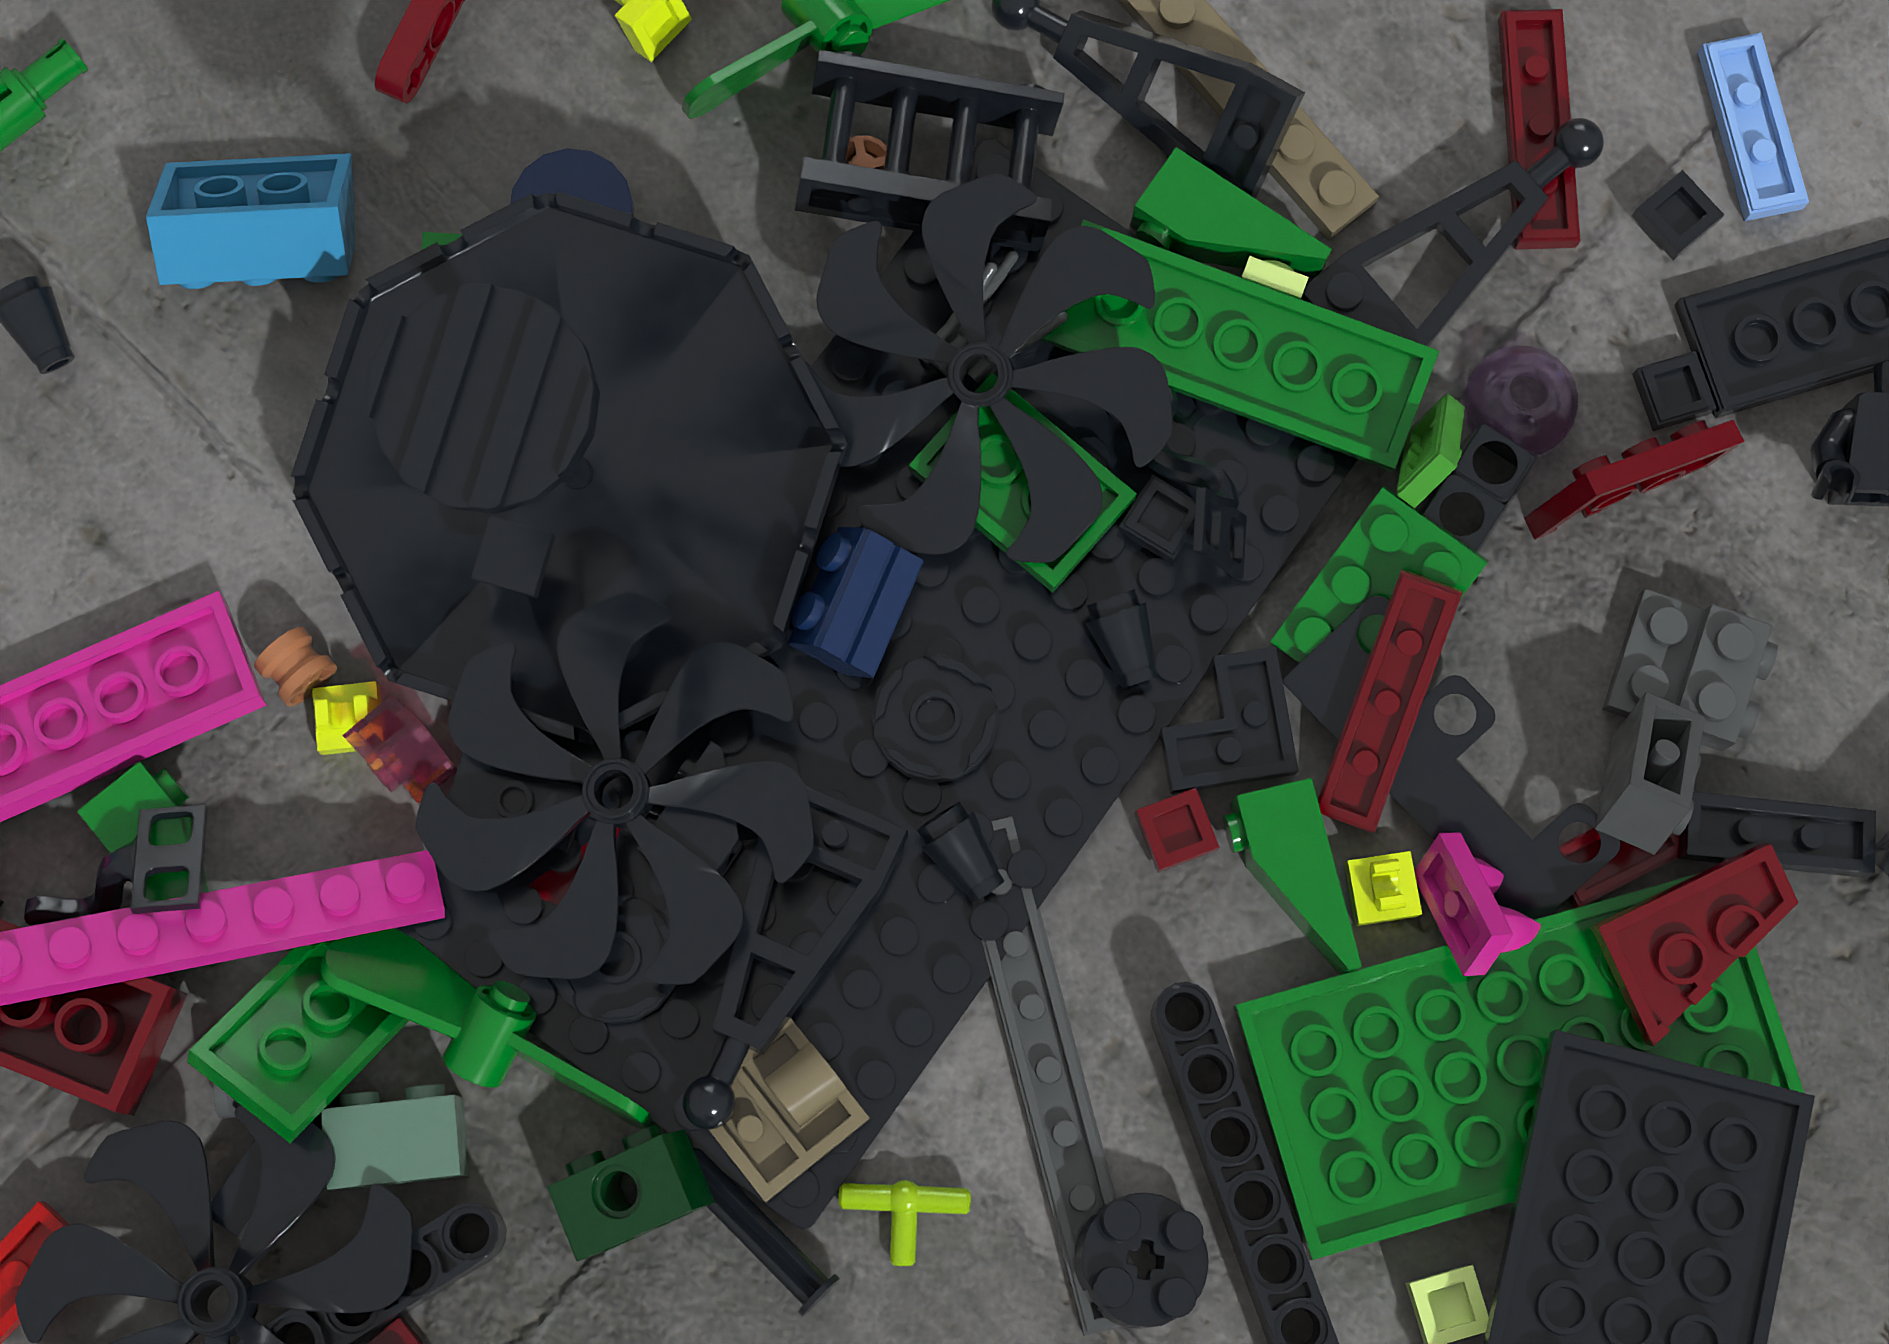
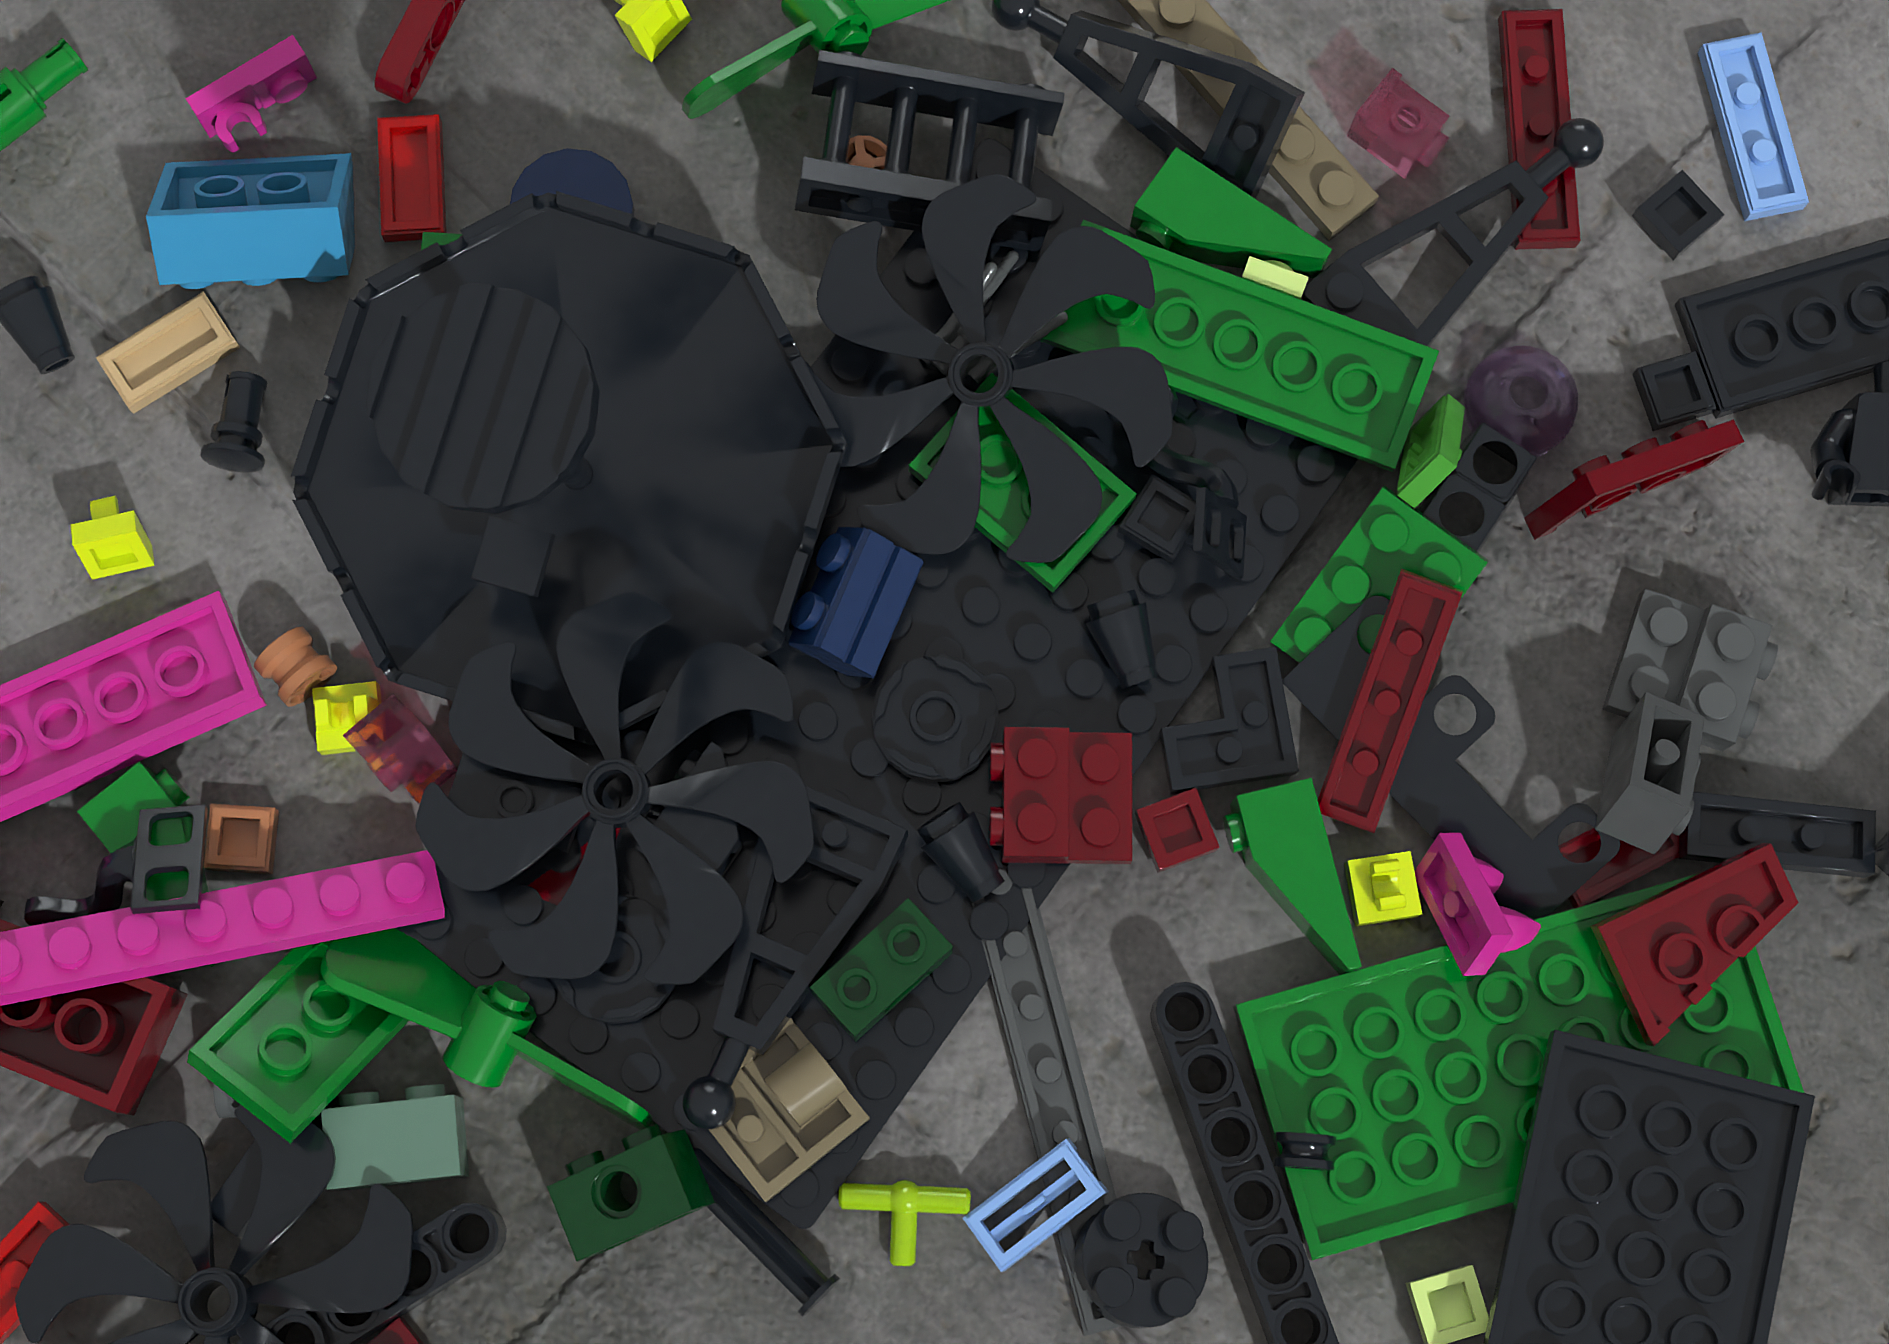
none -> neon yellow tile [71,495,155,580]
none -> tan tile [96,291,240,414]
none -> dark pink plate [185,35,317,153]
none -> black pin [200,371,267,473]
none -> nougat tile [204,804,279,874]
none -> red tile [377,114,446,242]
none -> dark green brick [810,898,953,1042]
none -> light blue tile [963,1138,1109,1272]
none -> dark red plate [989,727,1132,864]
none -> black bush [1274,1132,1336,1171]
none -> clear pink brick [1347,68,1450,179]

